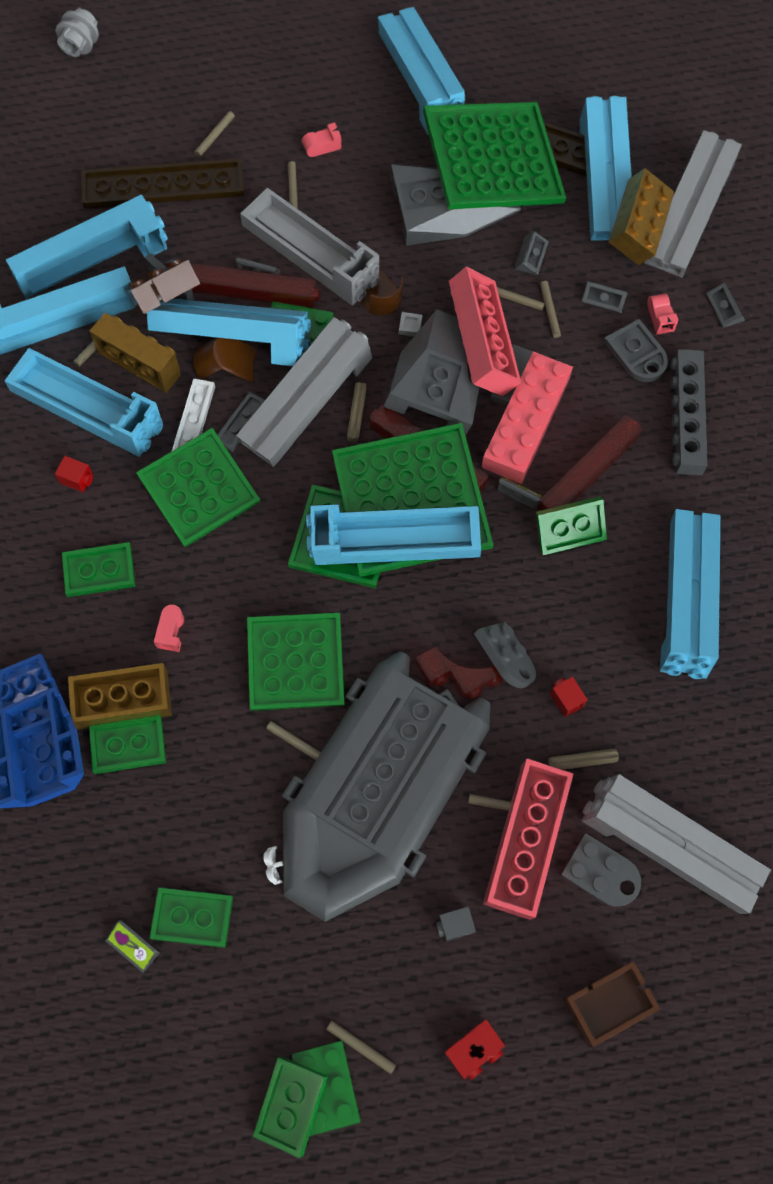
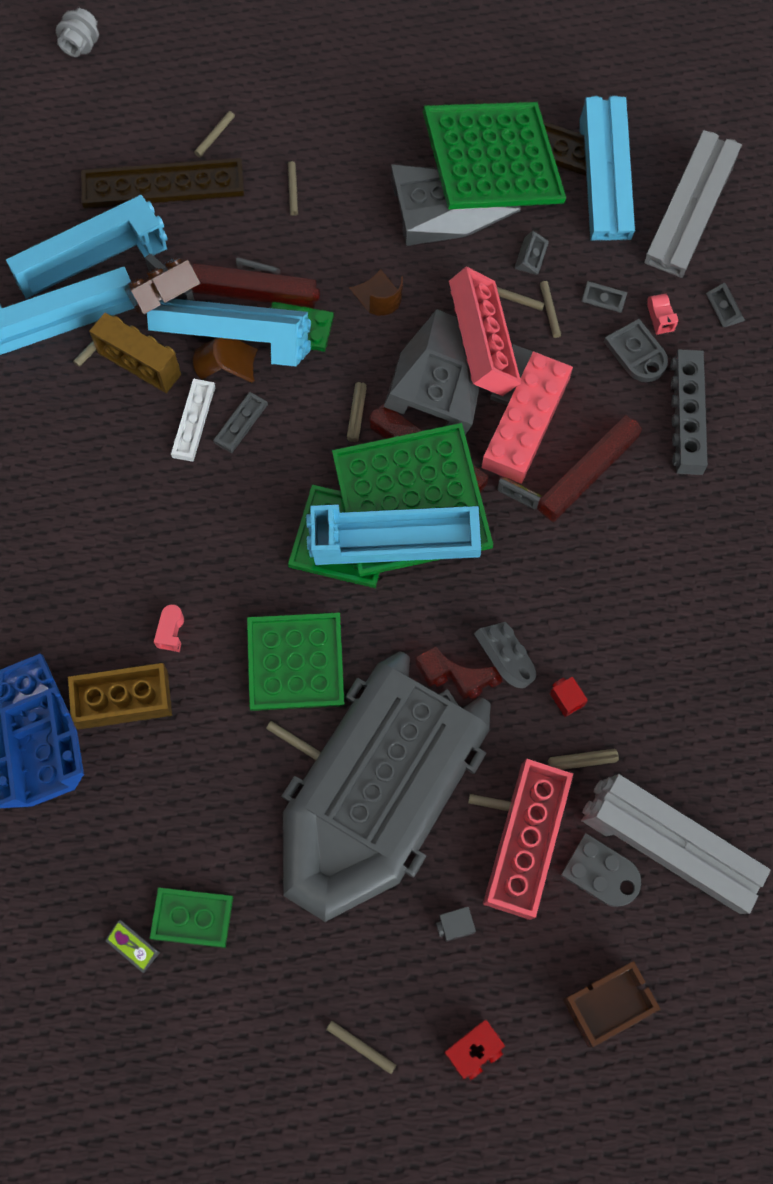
medium azure brick [5,348,163,457] -> none
red brick [55,456,93,492] -> none
green plate [62,542,136,597] -> none
green plate [89,715,166,774] -> none
green plate [136,428,260,548] -> none
light grey brick [236,317,372,467] -> none
light grey brick [240,188,380,306] -> none
green plate [253,1056,328,1158] -> none
white piece [264,846,284,885] -> none
green plate [292,1041,361,1136] -> none
coral leg [302,122,342,157] -> none
medium azure brick [378,7,465,135] -> none
light grey plate [399,312,423,337] -> none
plate [536,496,607,555] -> none
pearl gold brick [609,168,674,265] -> none
medium azure brick [660,509,720,679] -> none

